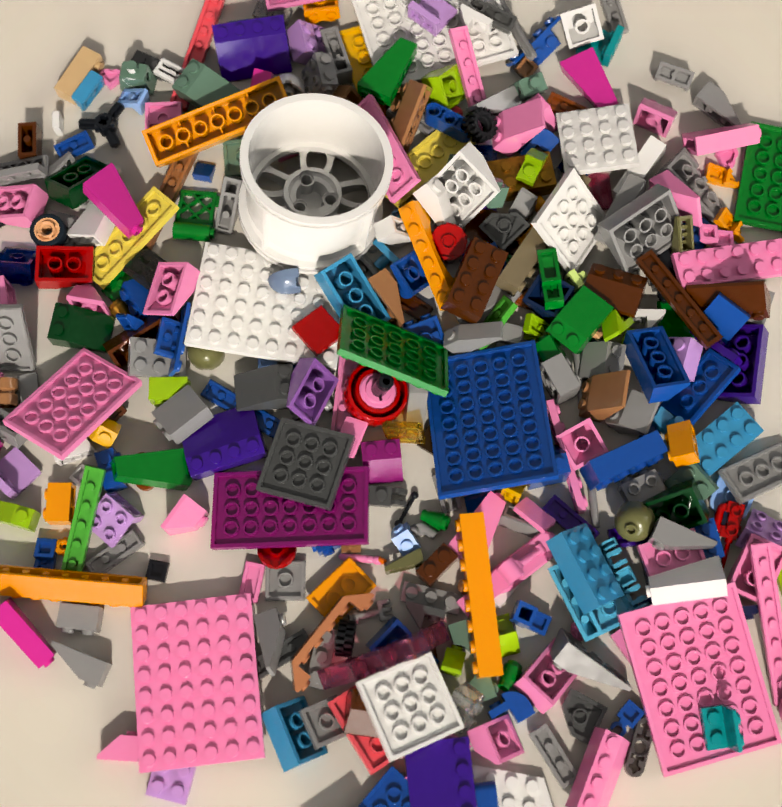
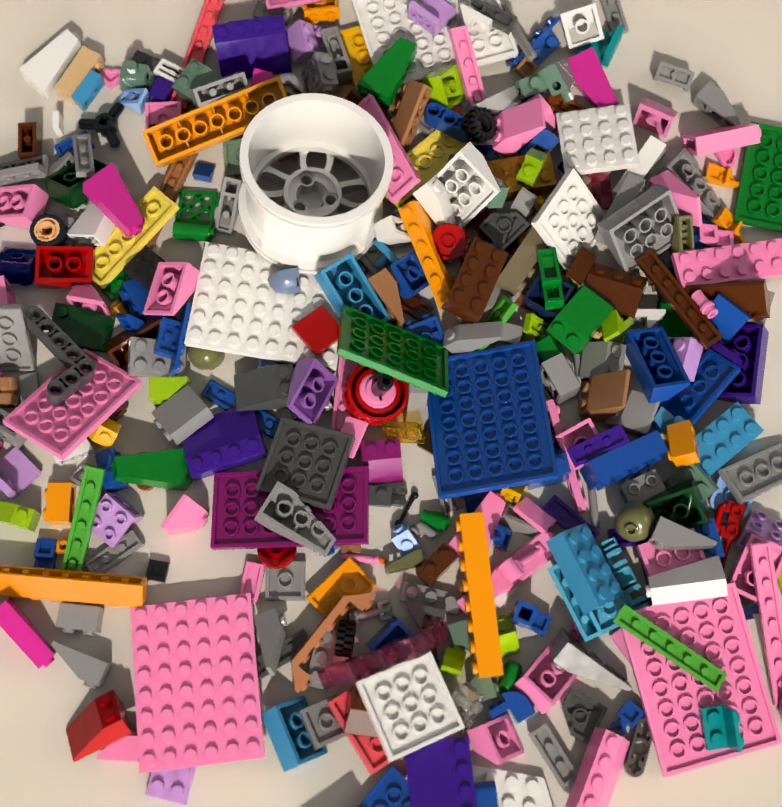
none -> white slope [19,29,82,100]
none -> dark grey beam [25,306,95,405]
none -> red slope [66,690,132,762]
none -> light grey plate [72,134,95,178]
none -> dark purple brick [148,77,174,102]
none -> light grey brick [189,71,249,107]
none -> light grey wedge [254,481,336,557]
none -> blue plate [490,525,512,552]
none -> sand green torso [539,59,577,104]
none -> reddish brown tile [565,246,597,285]
none -> dark purple plate [567,424,629,468]
none -> bright green plate [612,604,728,692]
none -> bright pink pin [691,289,718,319]

